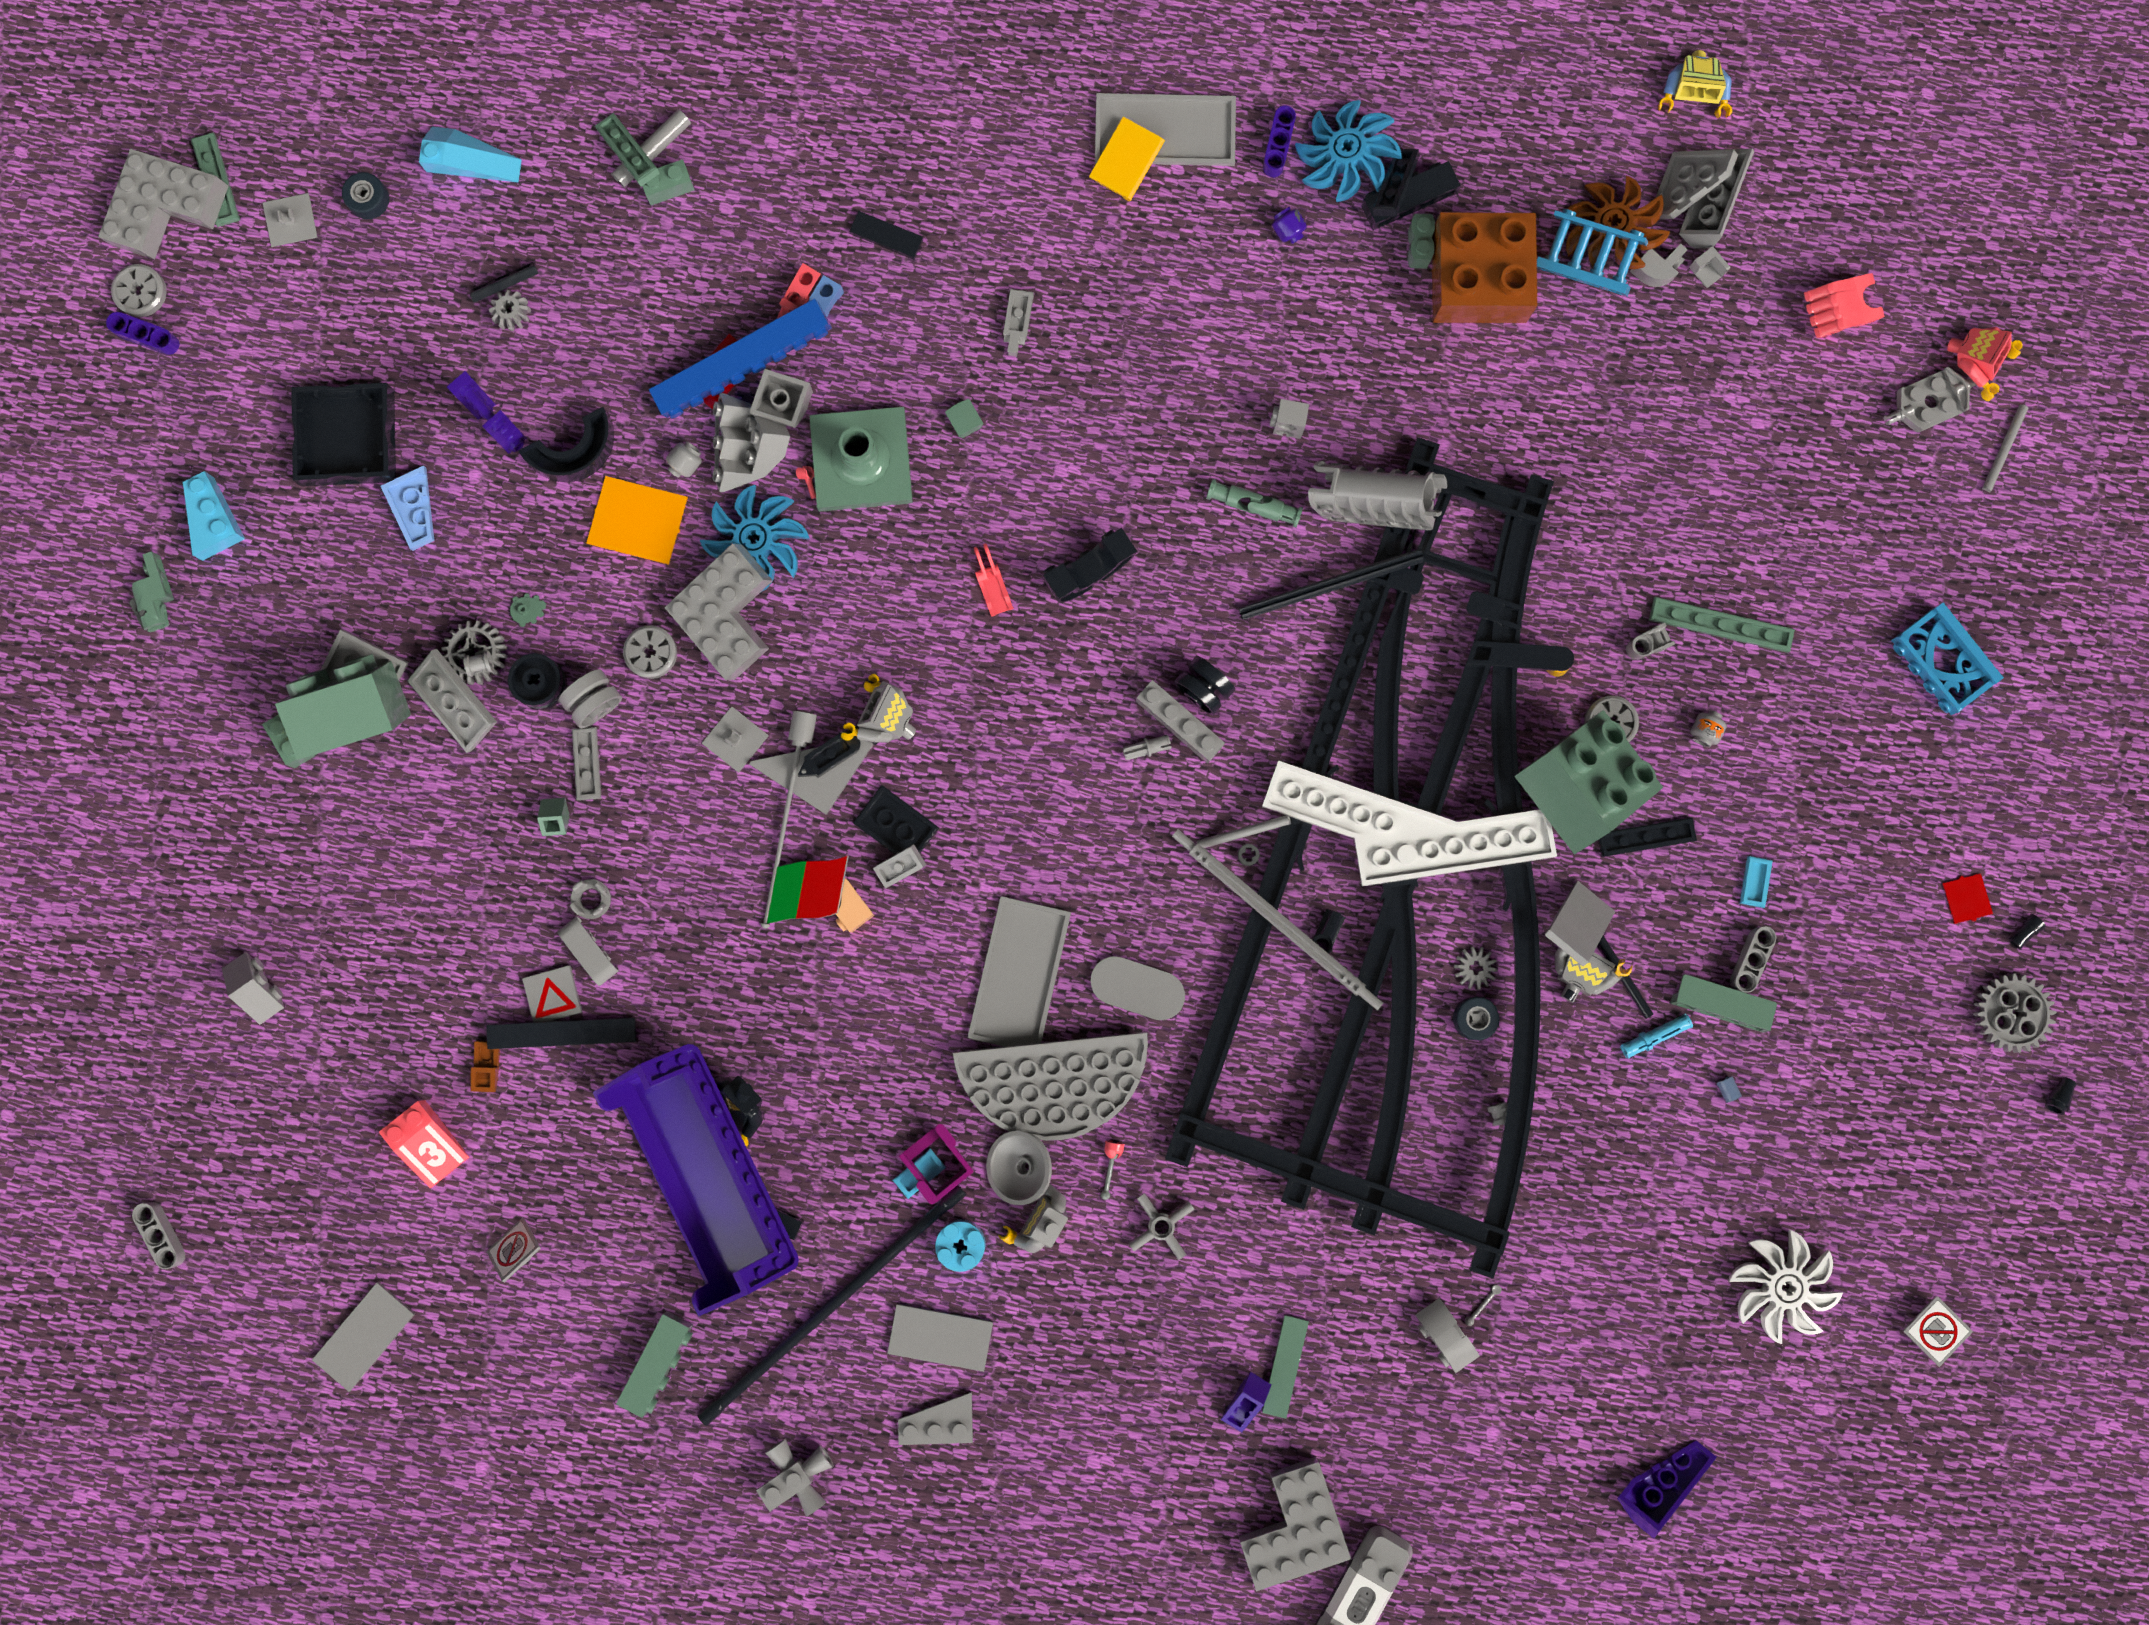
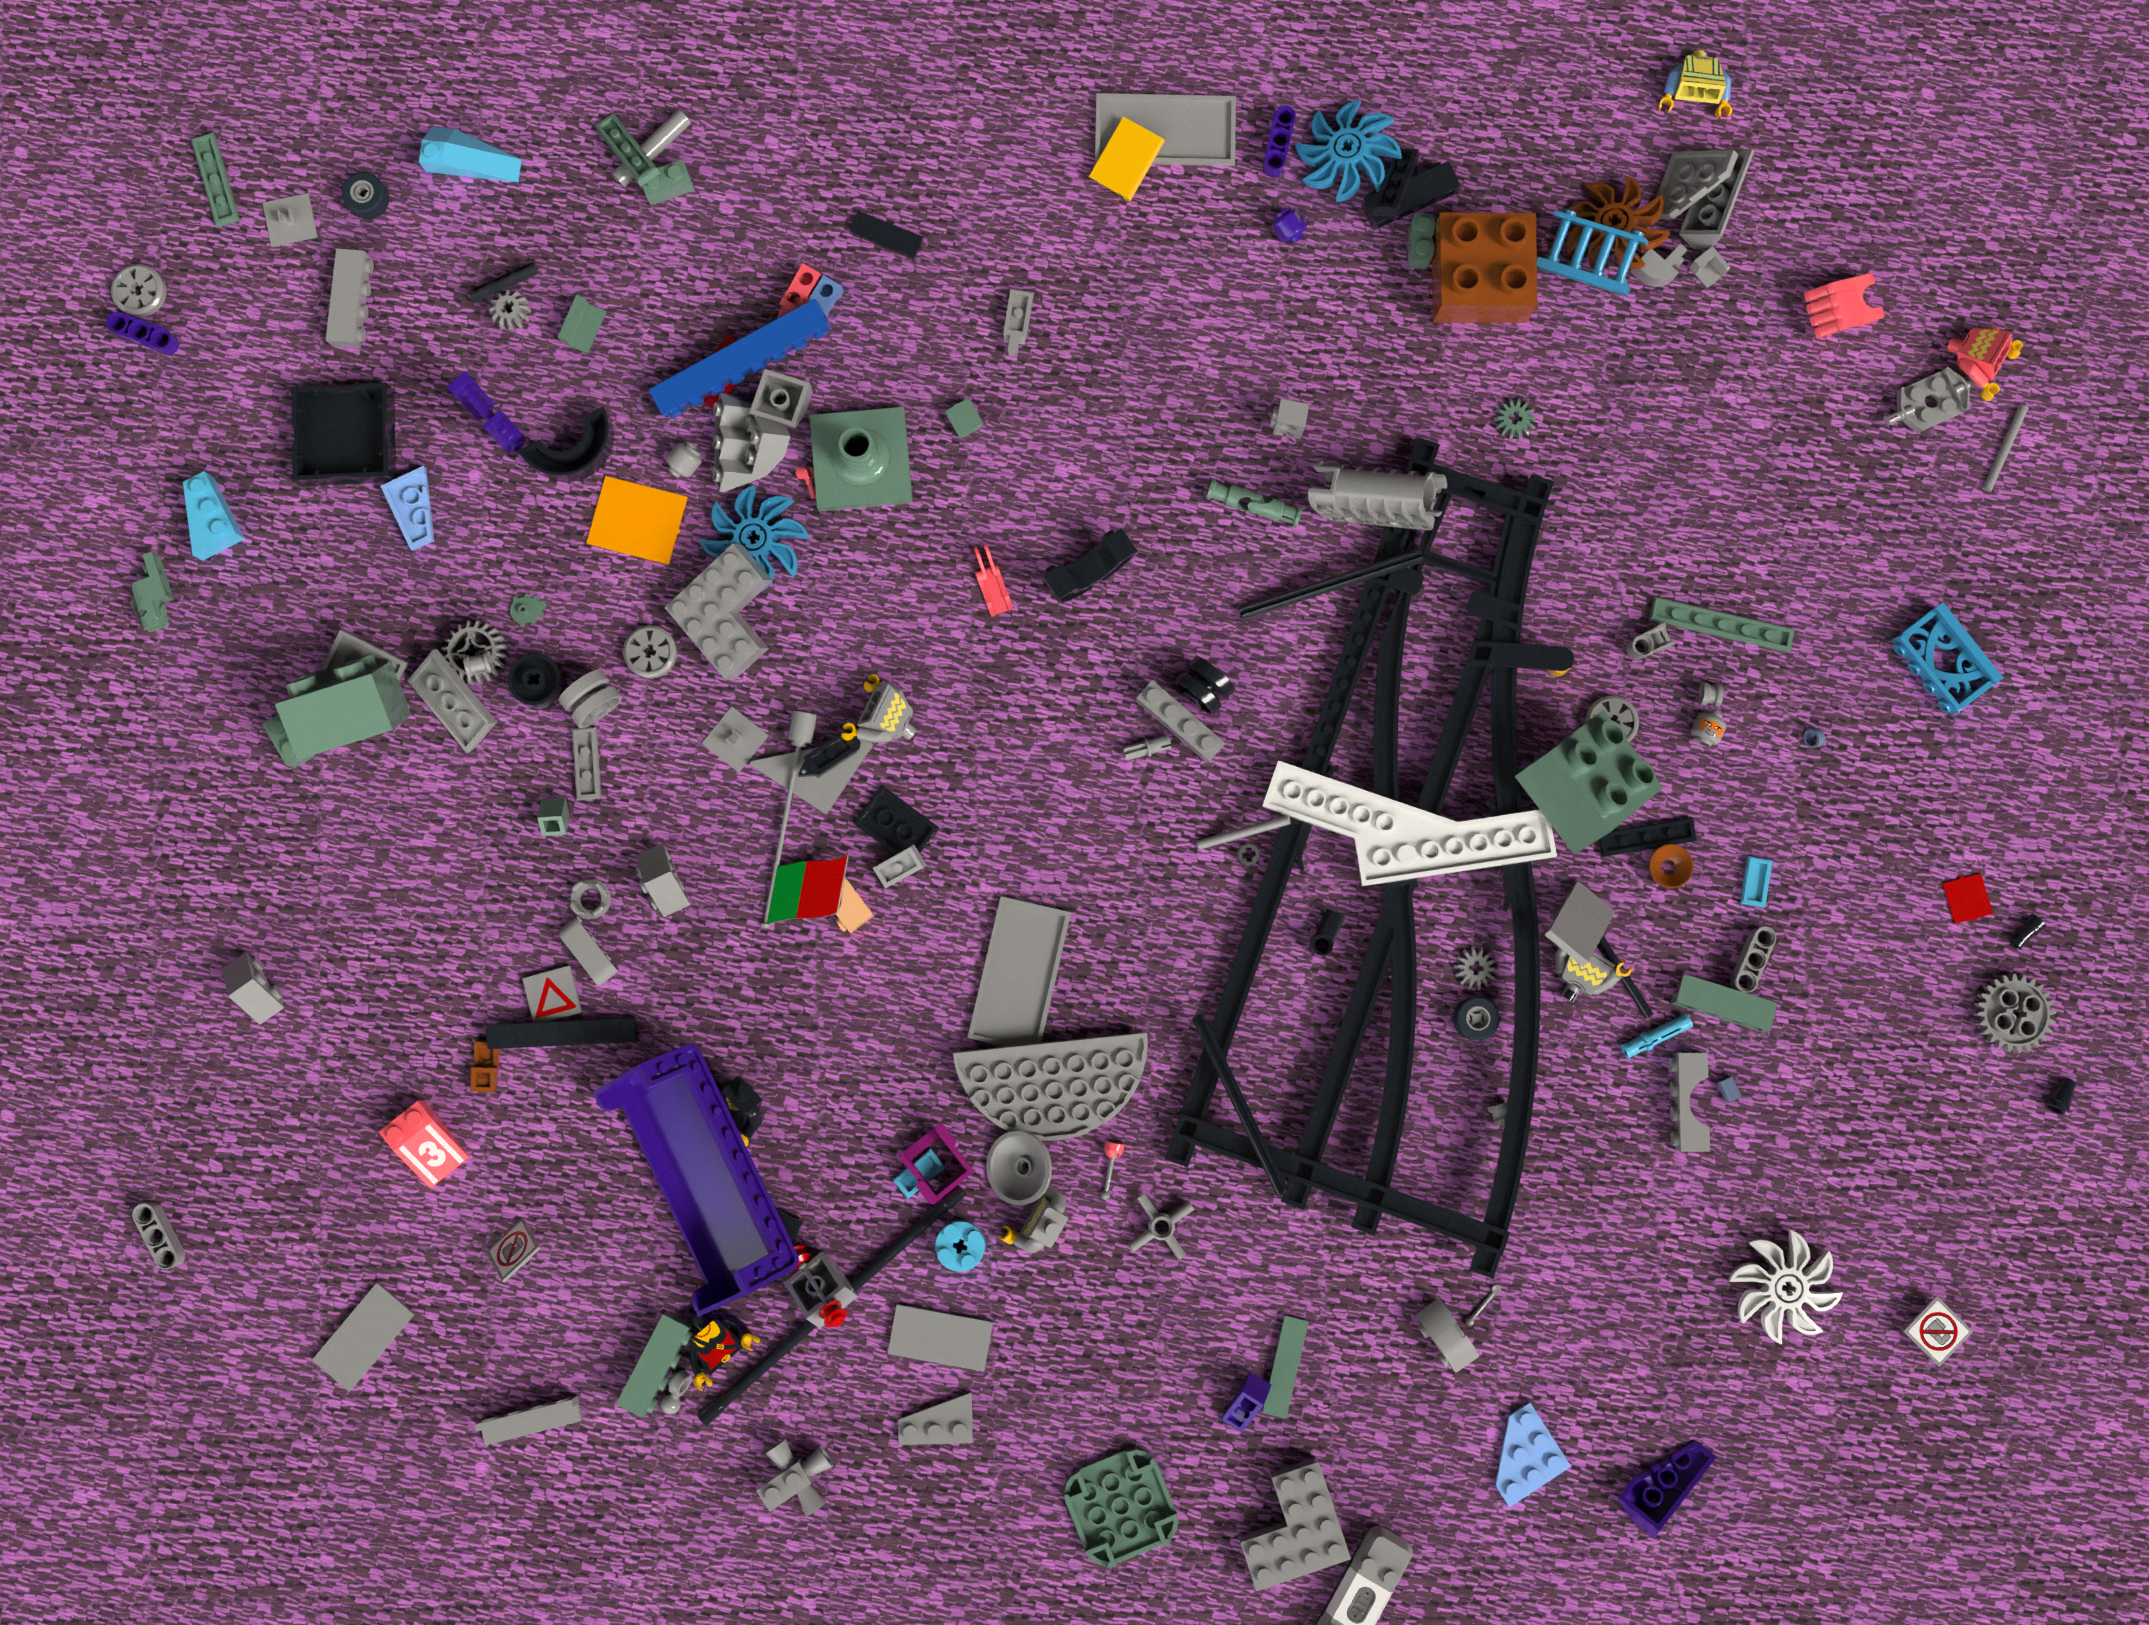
light grey piece [98,149,228,260] -> none
light grey tile [1091,956,1185,1020] -> none
light grey axle [1172,829,1383,1010] -> none
none -> light grey brick [326,248,374,349]
none -> light grey fence [474,1396,583,1445]
none -> sand green panel [558,295,607,354]
none -> light grey brick [635,843,690,917]
none -> light grey plate [661,1370,692,1415]
none -> torso [689,1315,760,1391]
none -> light grey brick [784,1245,858,1328]
none -> sand green tile [1064,1447,1179,1568]
none -> black axle [1192,1014,1288,1196]
none -> sand green gear [1493,398,1536,440]
none -> light blue plate [1495,1402,1571,1507]
none -> dark orange piece [1648,844,1694,888]
none -> light grey arch [1669,1053,1710,1152]
none -> light grey wheel [1698,682,1724,707]
none -> sand blue hinge [1804,728,1826,748]

